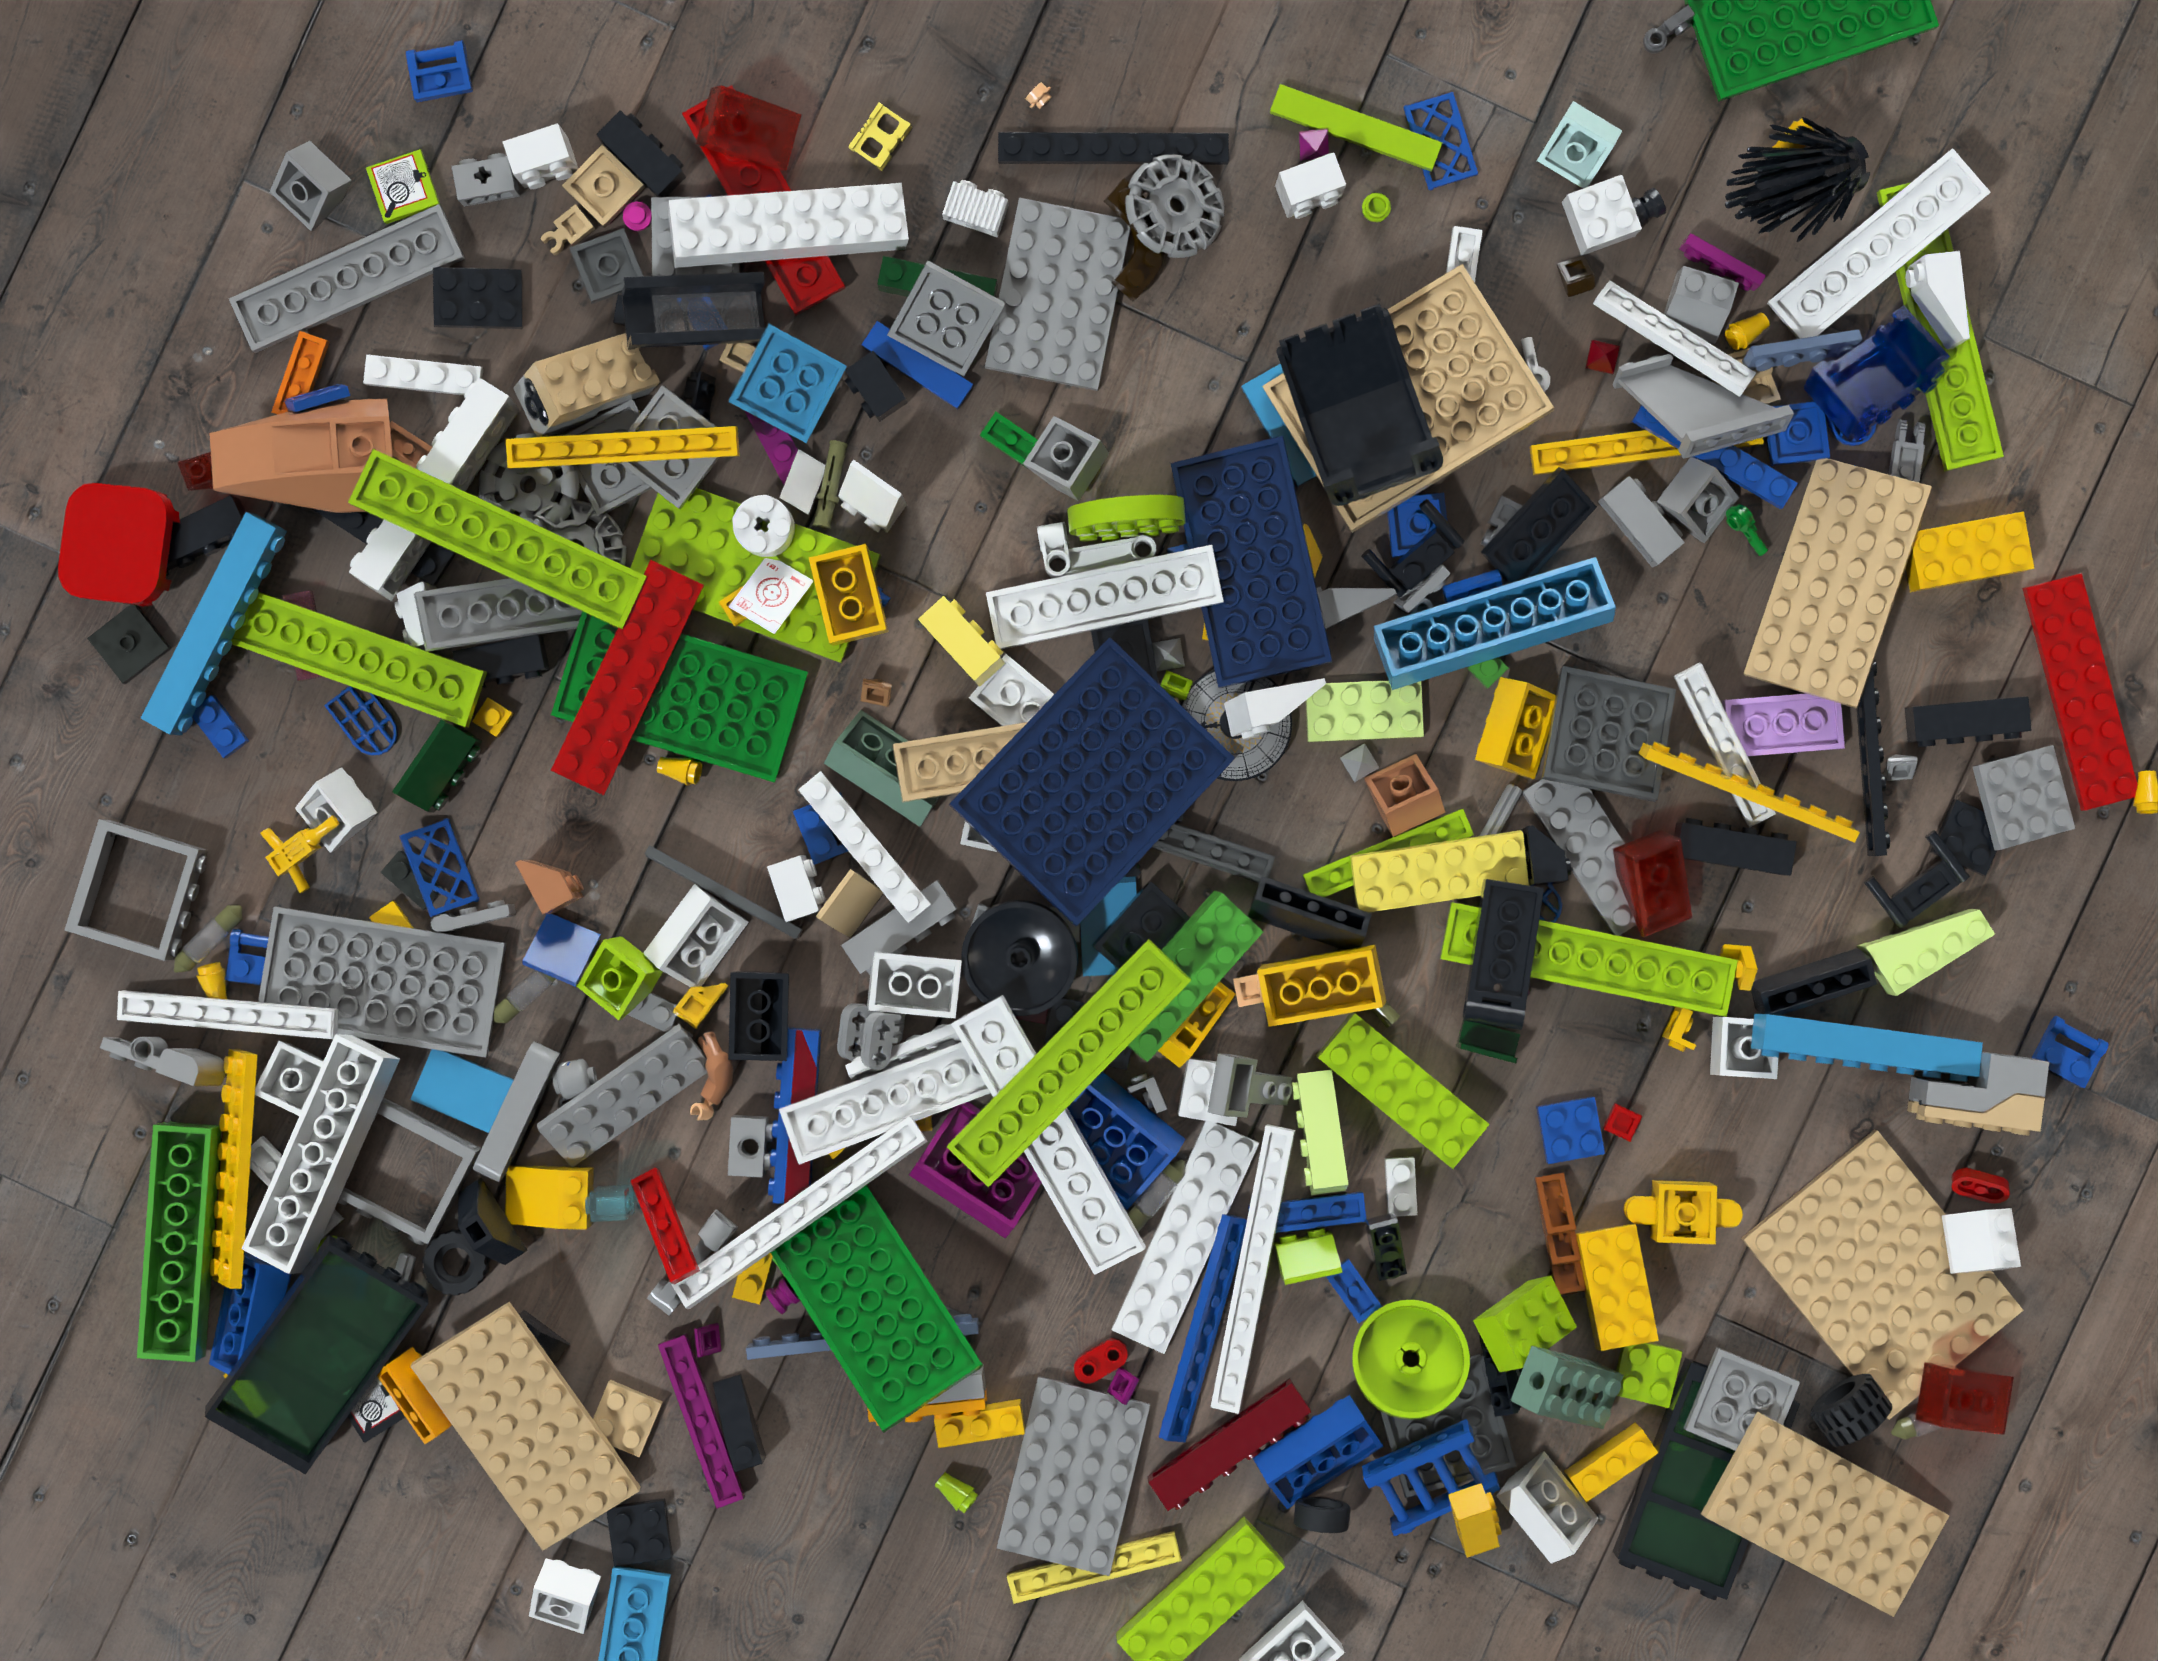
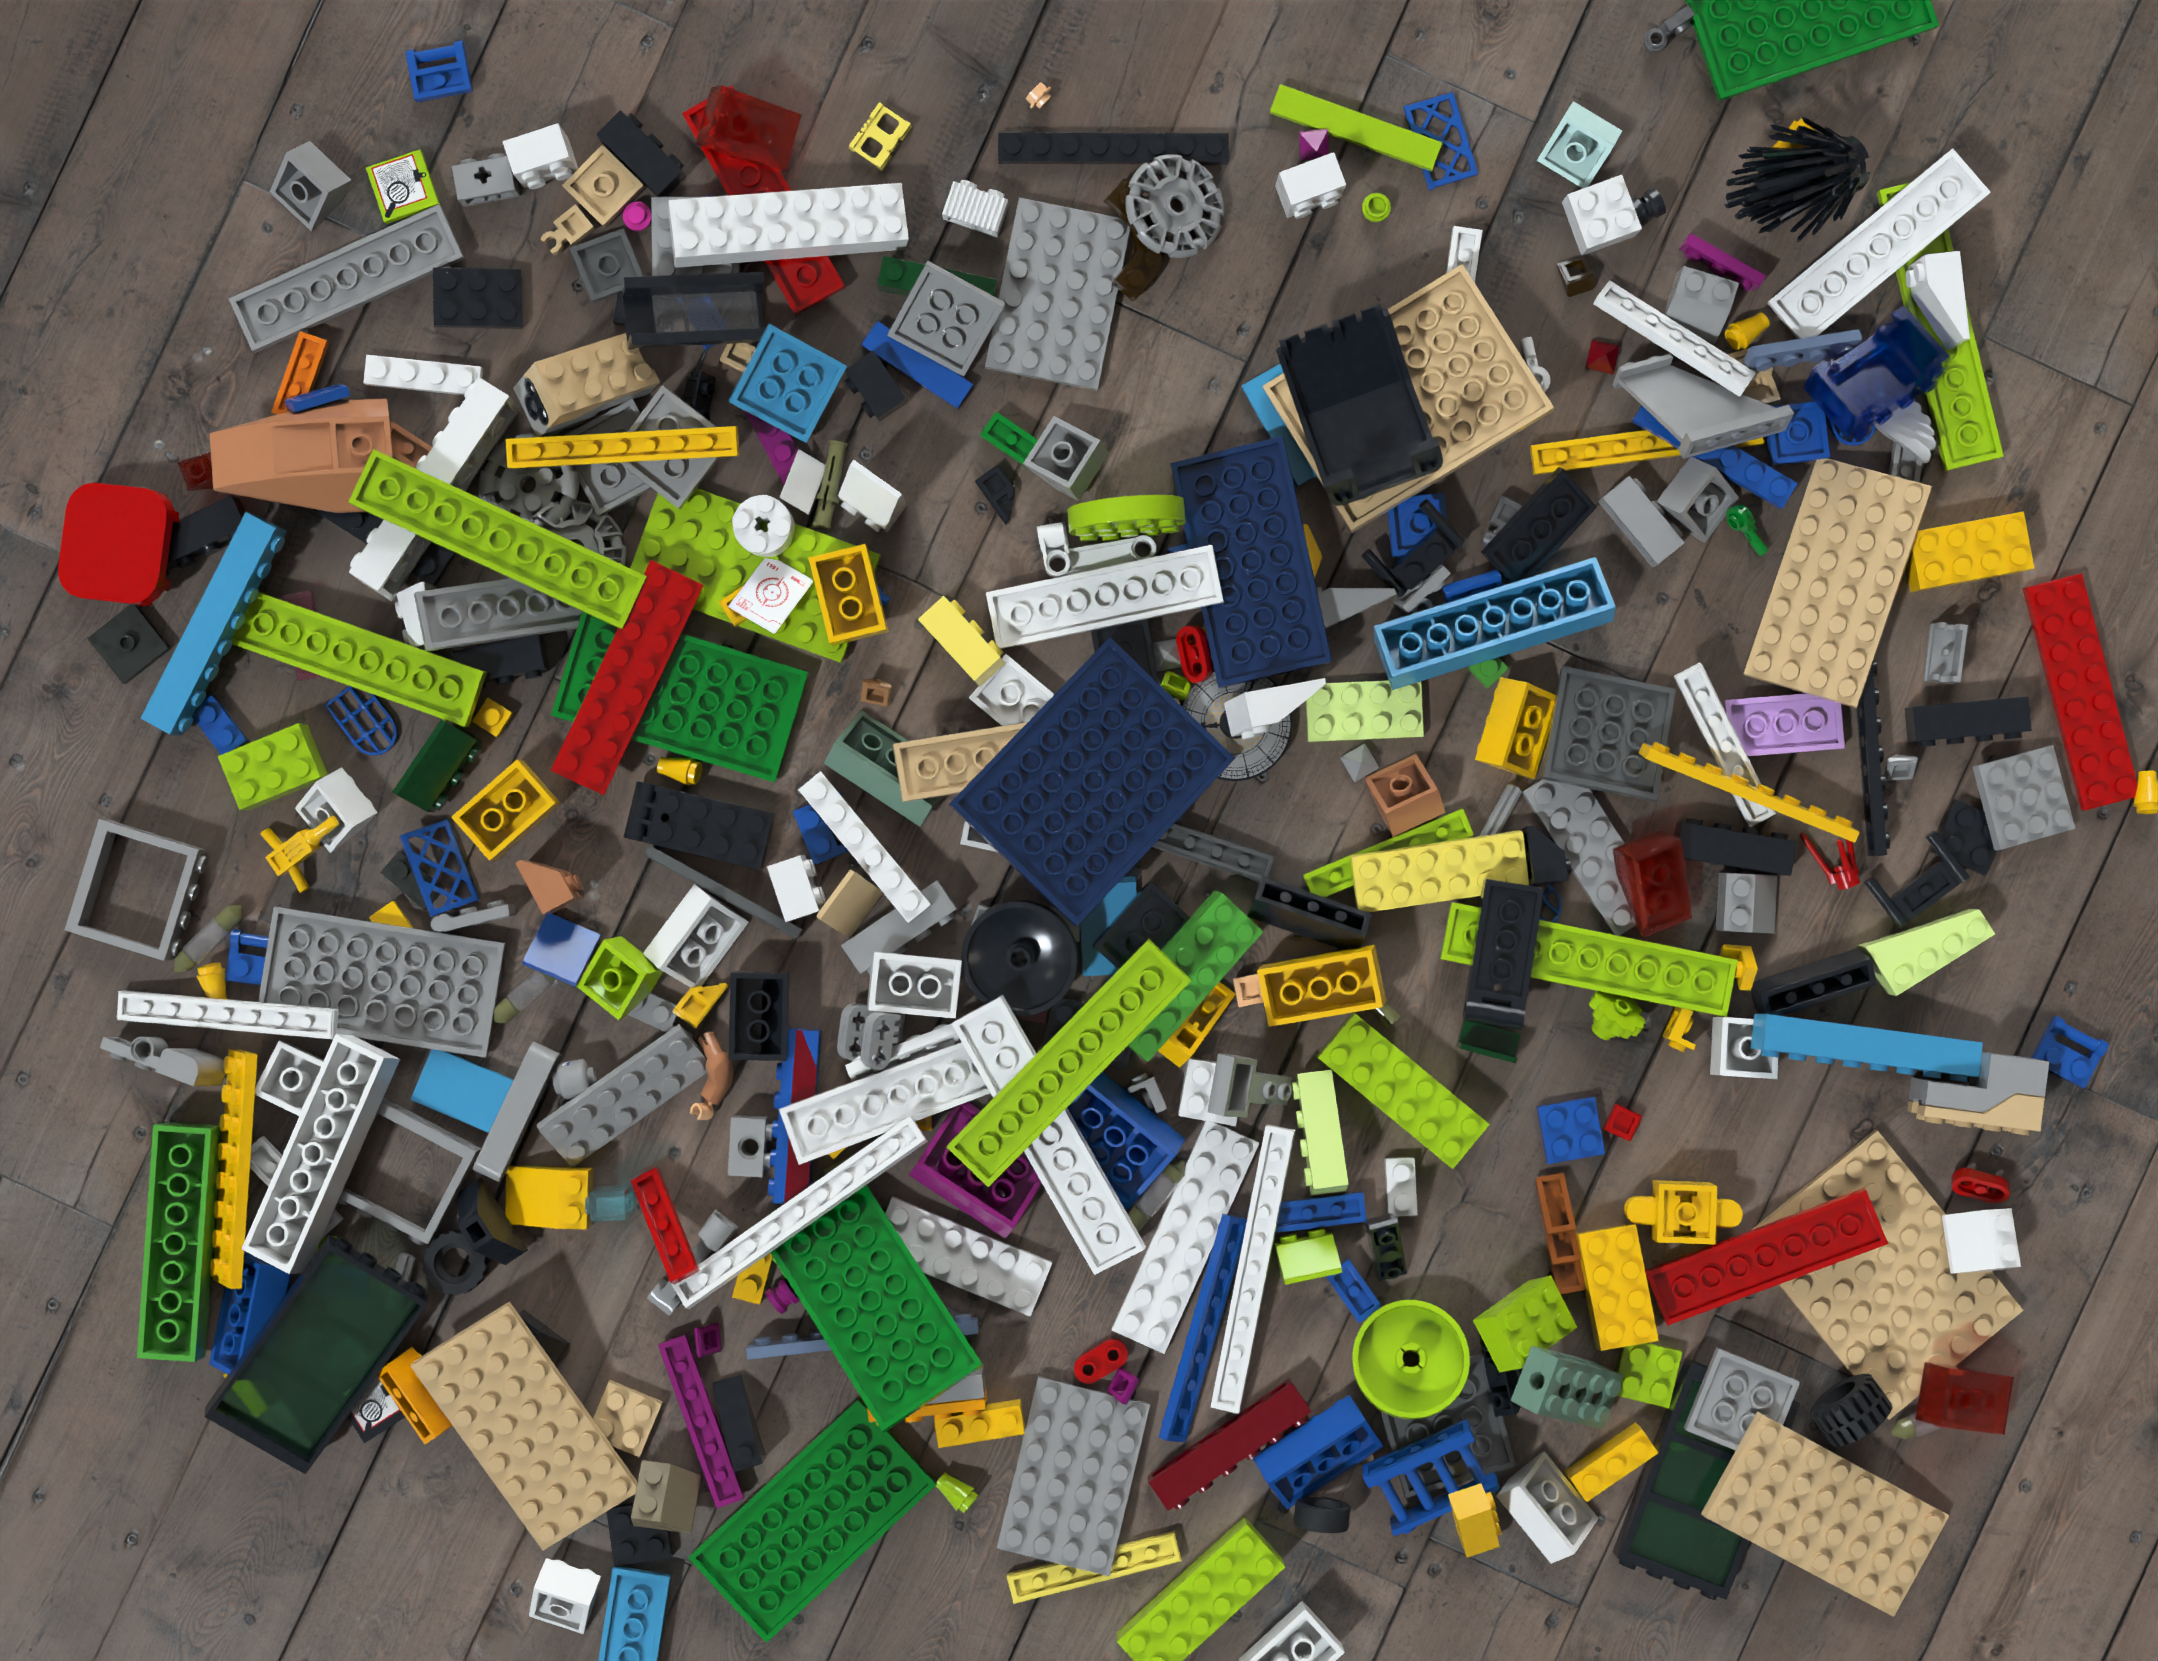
none -> lime brick [218,723,328,811]
none -> yellow brick [452,759,561,861]
none -> black hinge [623,781,775,870]
none -> dark tan slope [631,1460,702,1534]
none -> green plate [688,1398,937,1643]
none -> white plate [885,1196,1052,1316]
none -> black tile [975,465,1015,526]
none -> red plate [1176,625,1213,683]
none -> lime plant [1589,991,1646,1040]
none -> red plate [1645,1188,1888,1326]
none -> light grey slope [1716,873,1777,934]
none -> red plant [1800,833,1860,890]
none -> light grey animal [1870,381,1936,463]
none -> light grey hinge [1923,622,1968,684]

